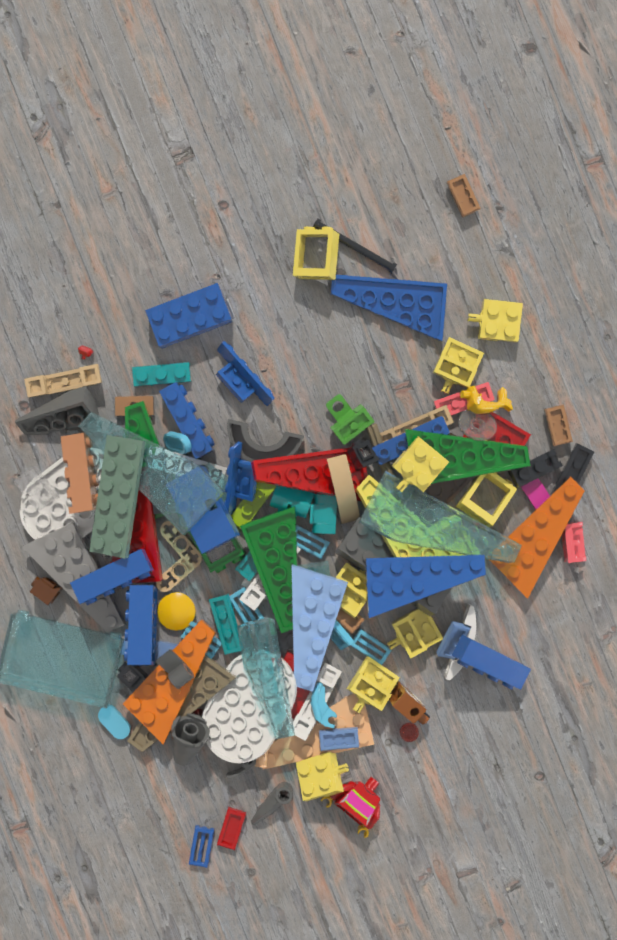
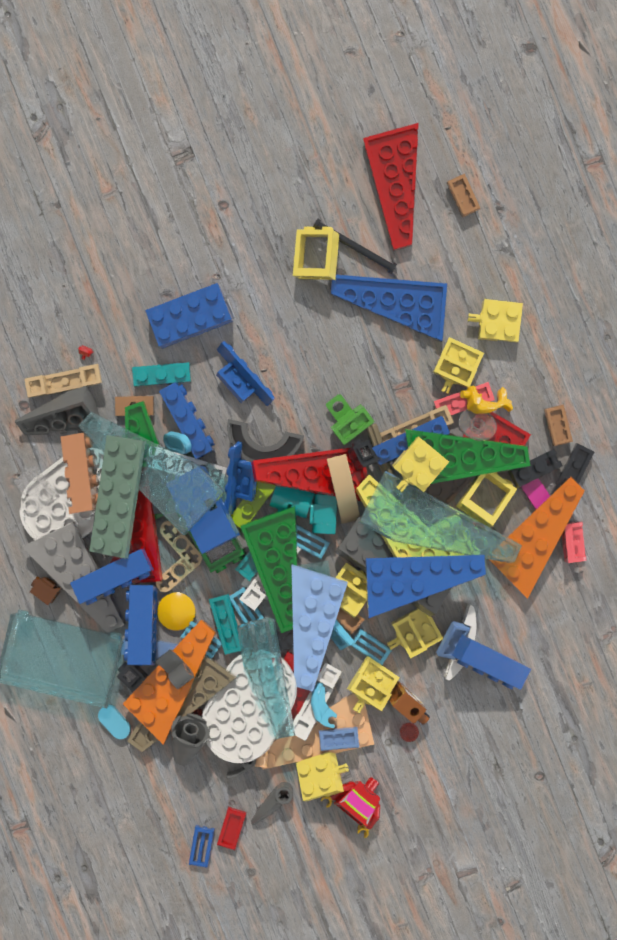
none -> red wing [363,123,419,251]

